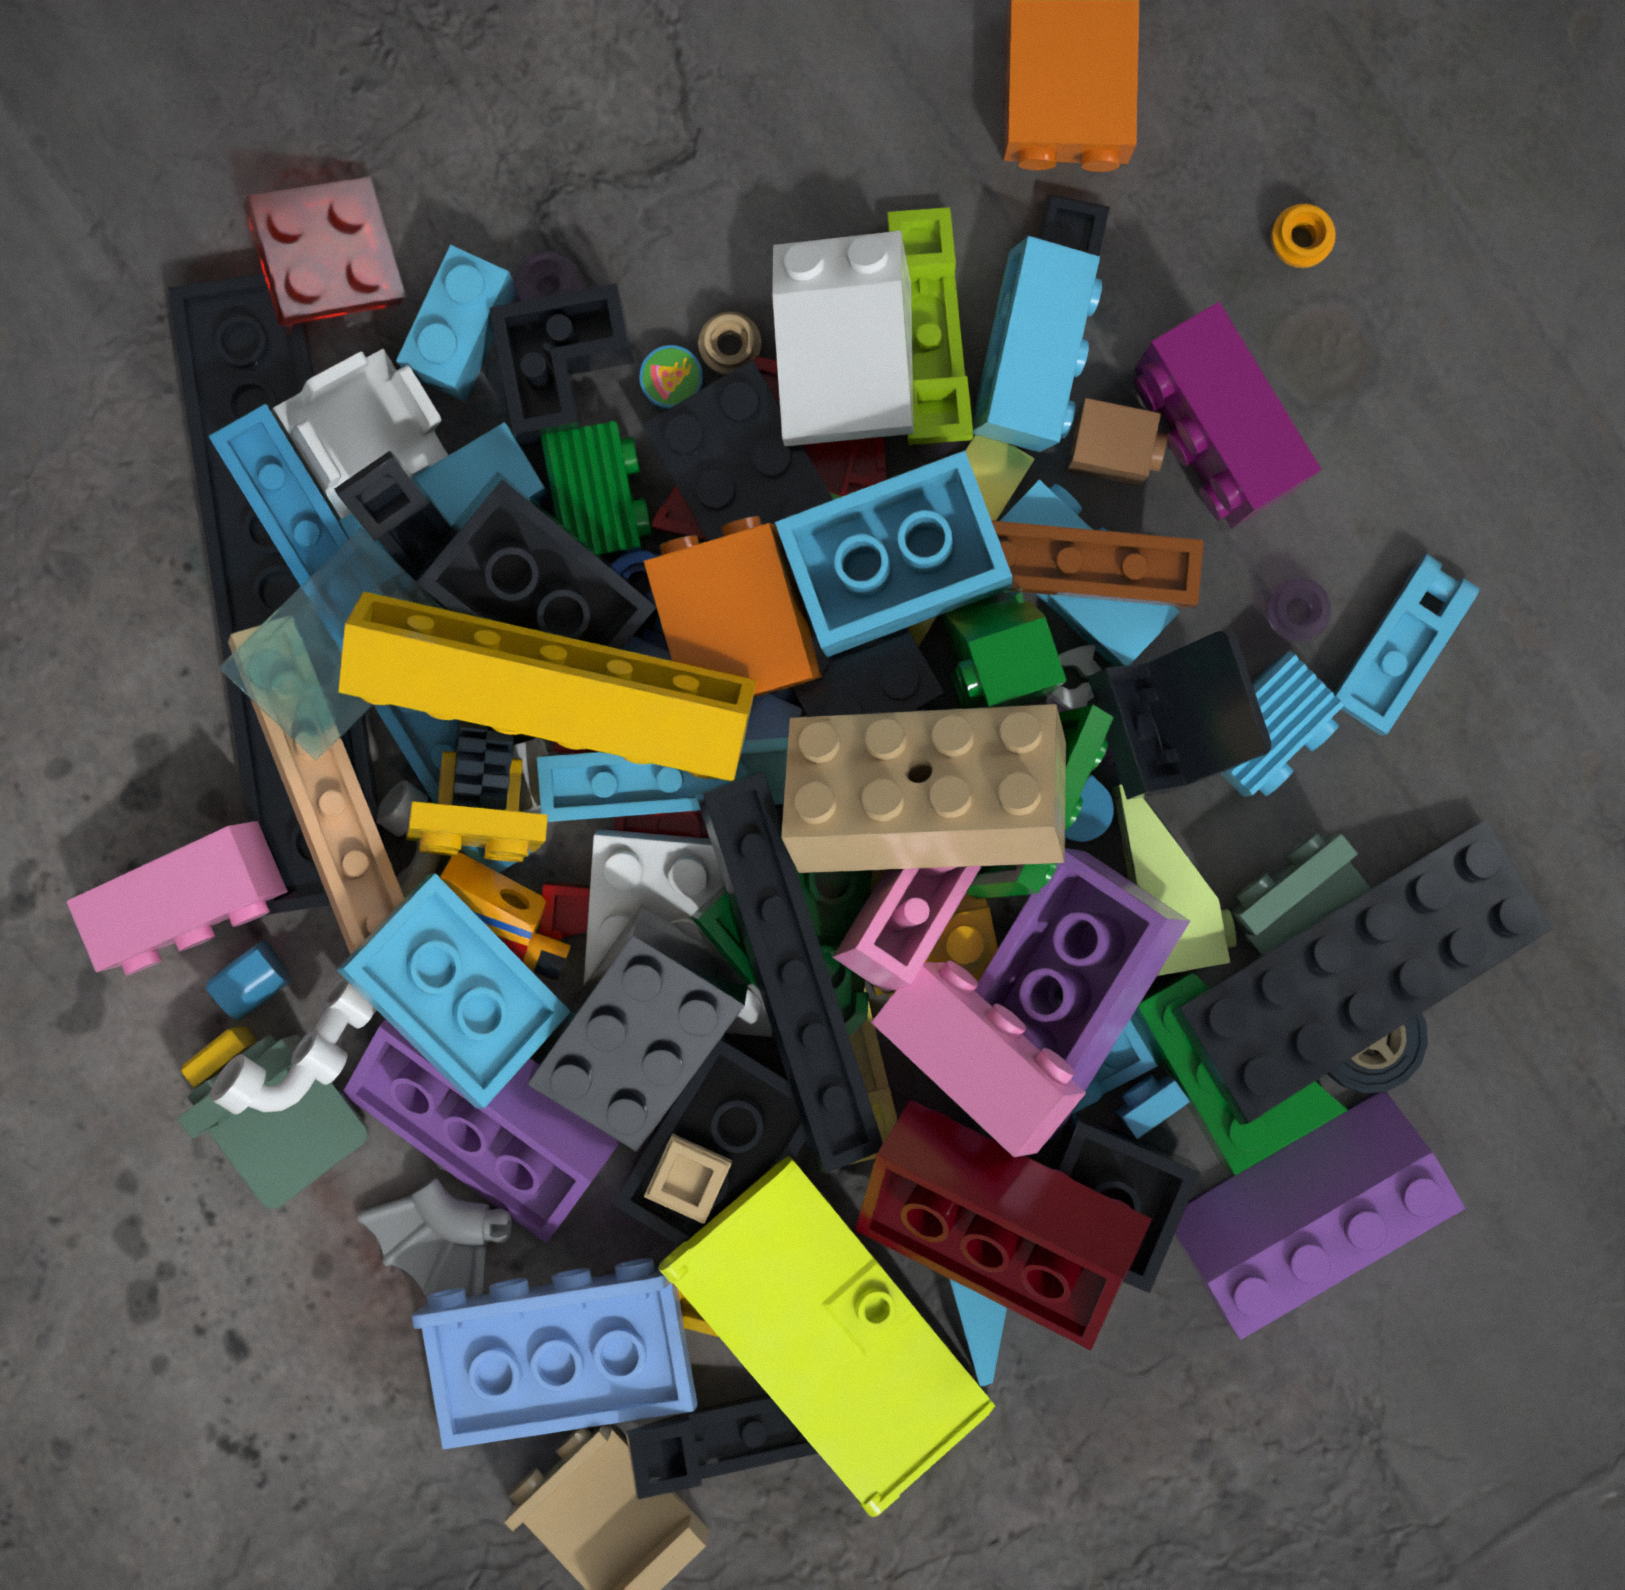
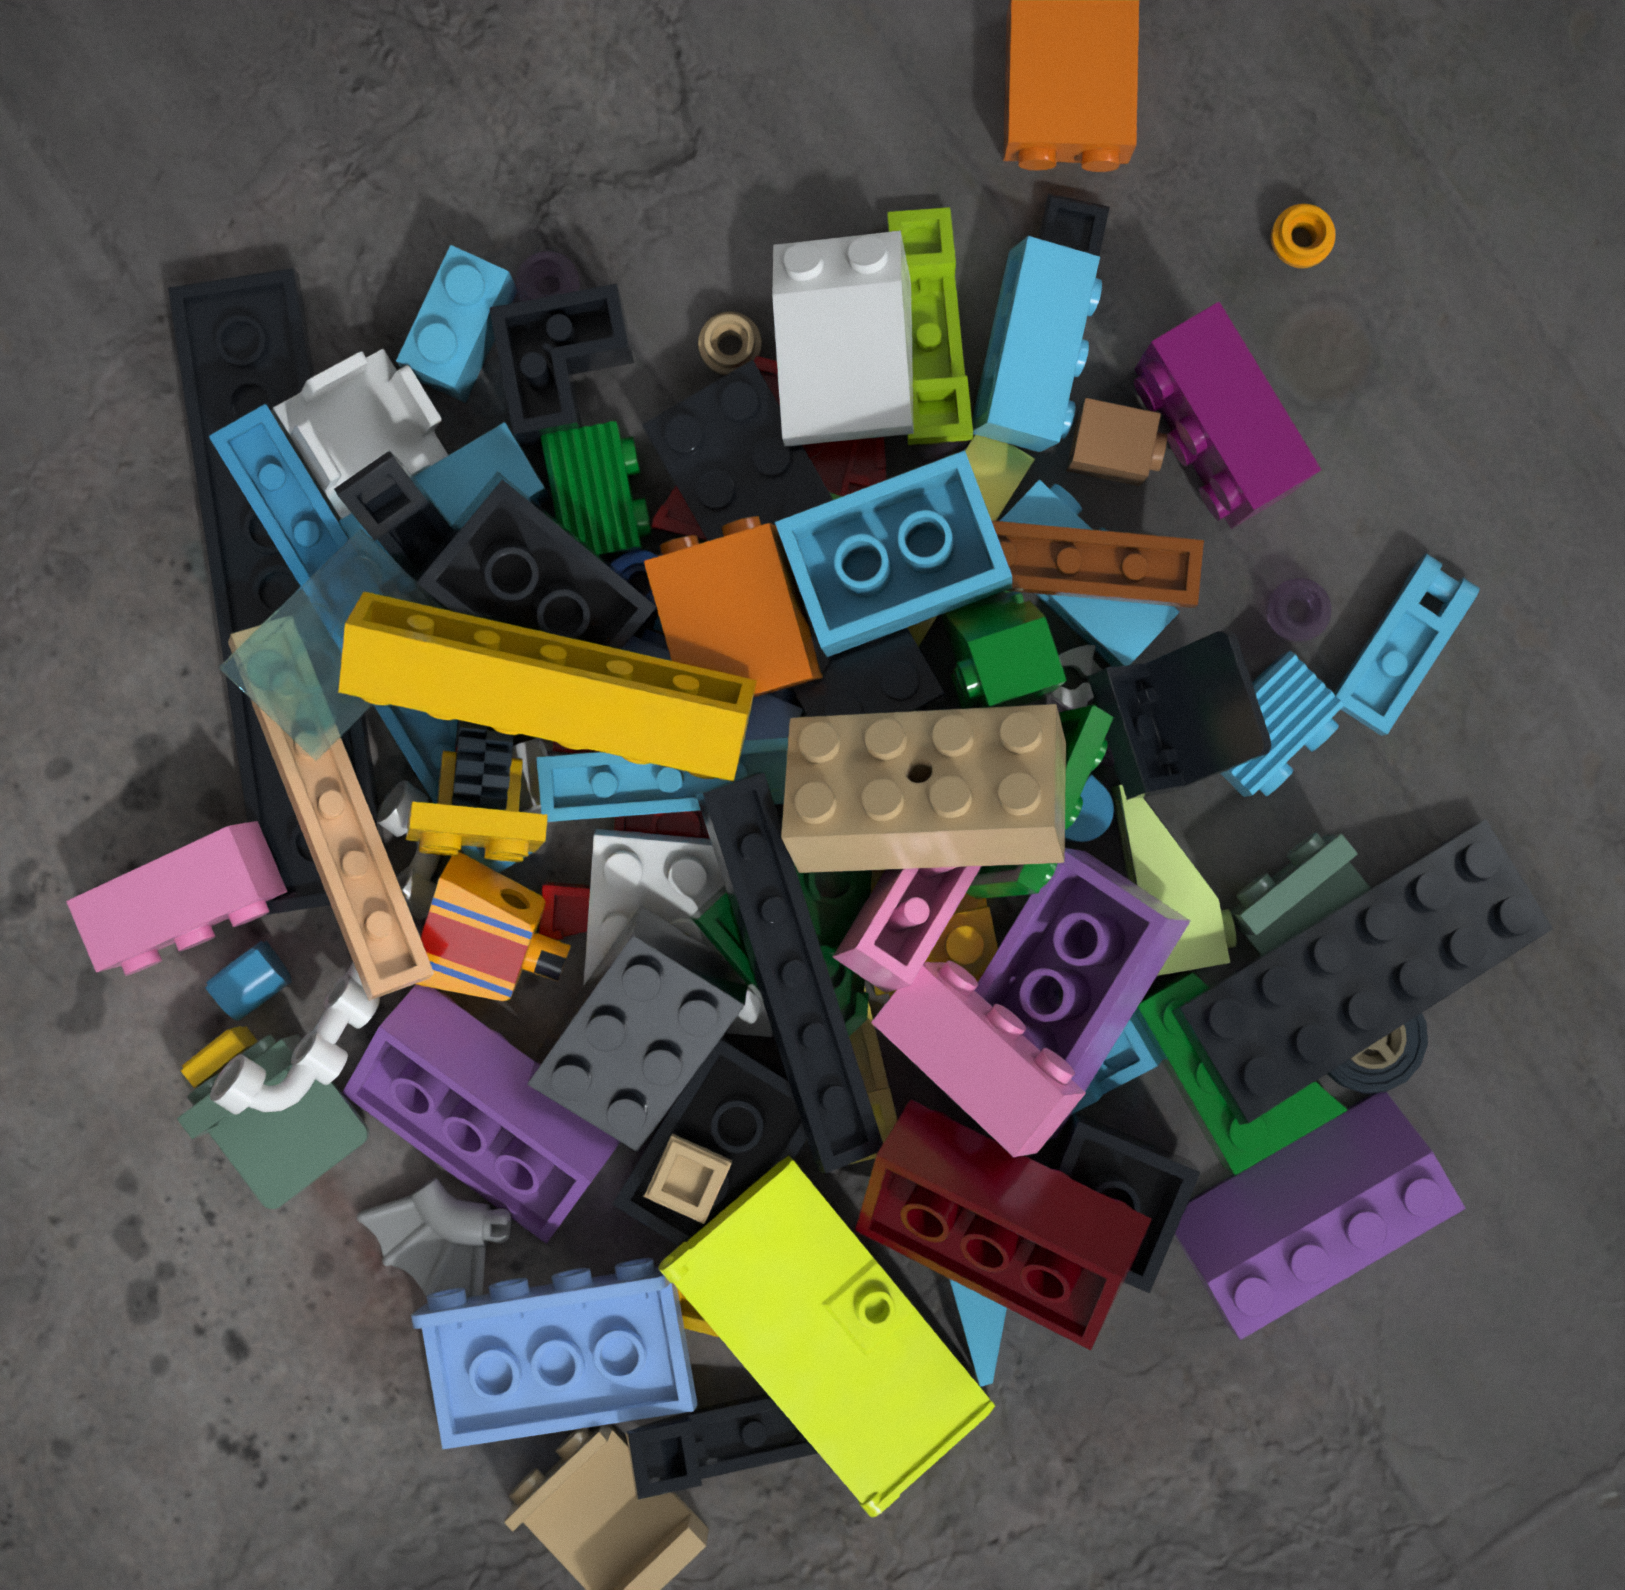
clear red plate [244,177,406,326] -> none
medium azure plate [337,873,571,1109] -> none
tile [639,345,704,411] -> none
medium azure plate [1114,1075,1190,1139] -> none

